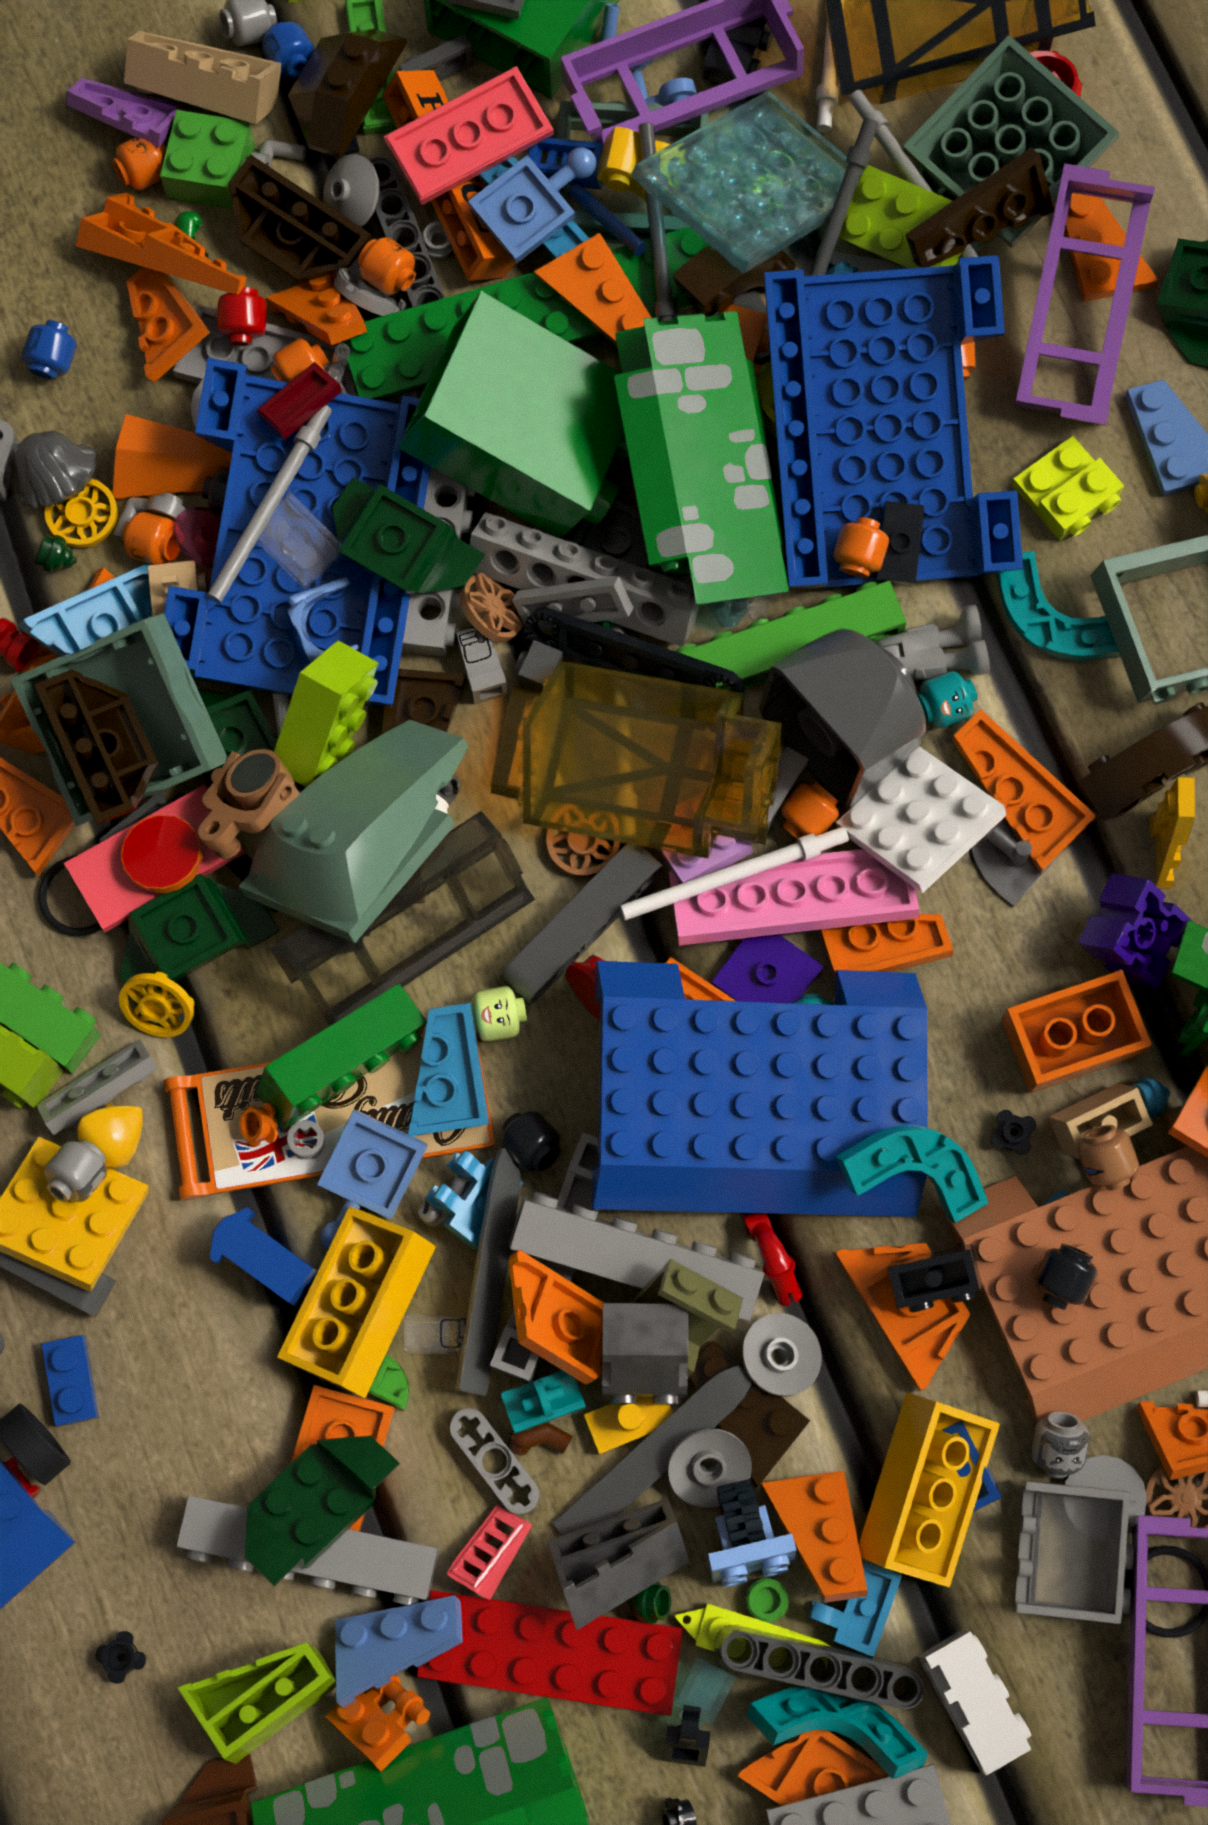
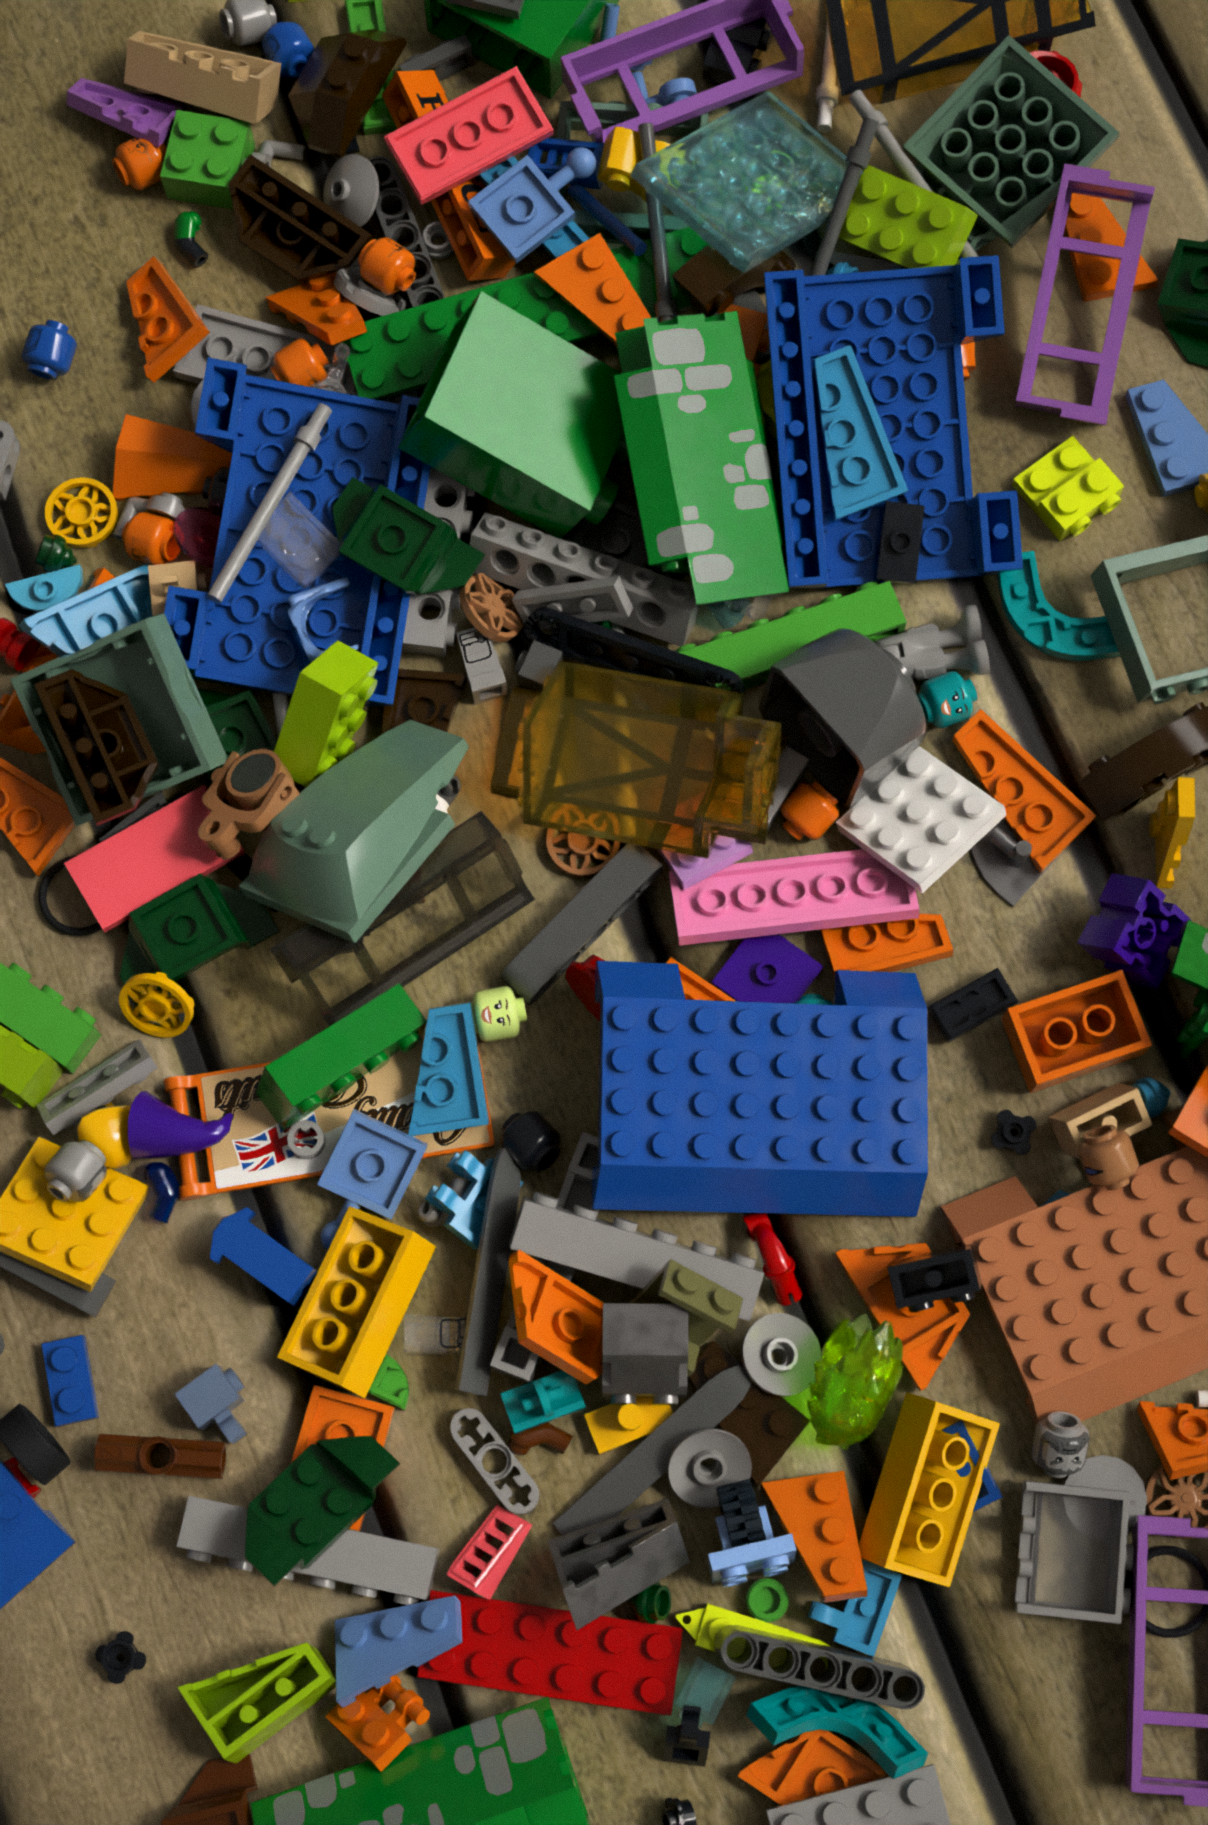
dark grey hair [14,430,97,508] -> none
orange wedge [76,192,247,295] -> none
red tile [121,815,204,894] -> none
red head [217,287,267,346] -> none
orange plate [239,1103,278,1146] -> none
dark red tile [256,362,342,440] -> none
white bar [620,827,849,920] -> none
orange head [833,517,889,578] -> none
teal plate [836,1125,989,1224] -> none
dark brown wing [905,148,1054,268] -> none
white wedge [916,1631,1032,1776] -> none
black head [1035,1243,1098,1310] -> none
none -> medium azure plate [5,564,83,614]
none -> reddish brown piece [94,1434,227,1479]
none -> dark purple hat [128,1091,233,1159]
none -> clear blue arm [143,1162,180,1223]
none -> sand blue brick [175,1364,247,1444]
none -> clear neon green head [807,1314,903,1450]
none -> dark azure wing [812,345,908,522]
none -> black plate [927,968,1019,1043]

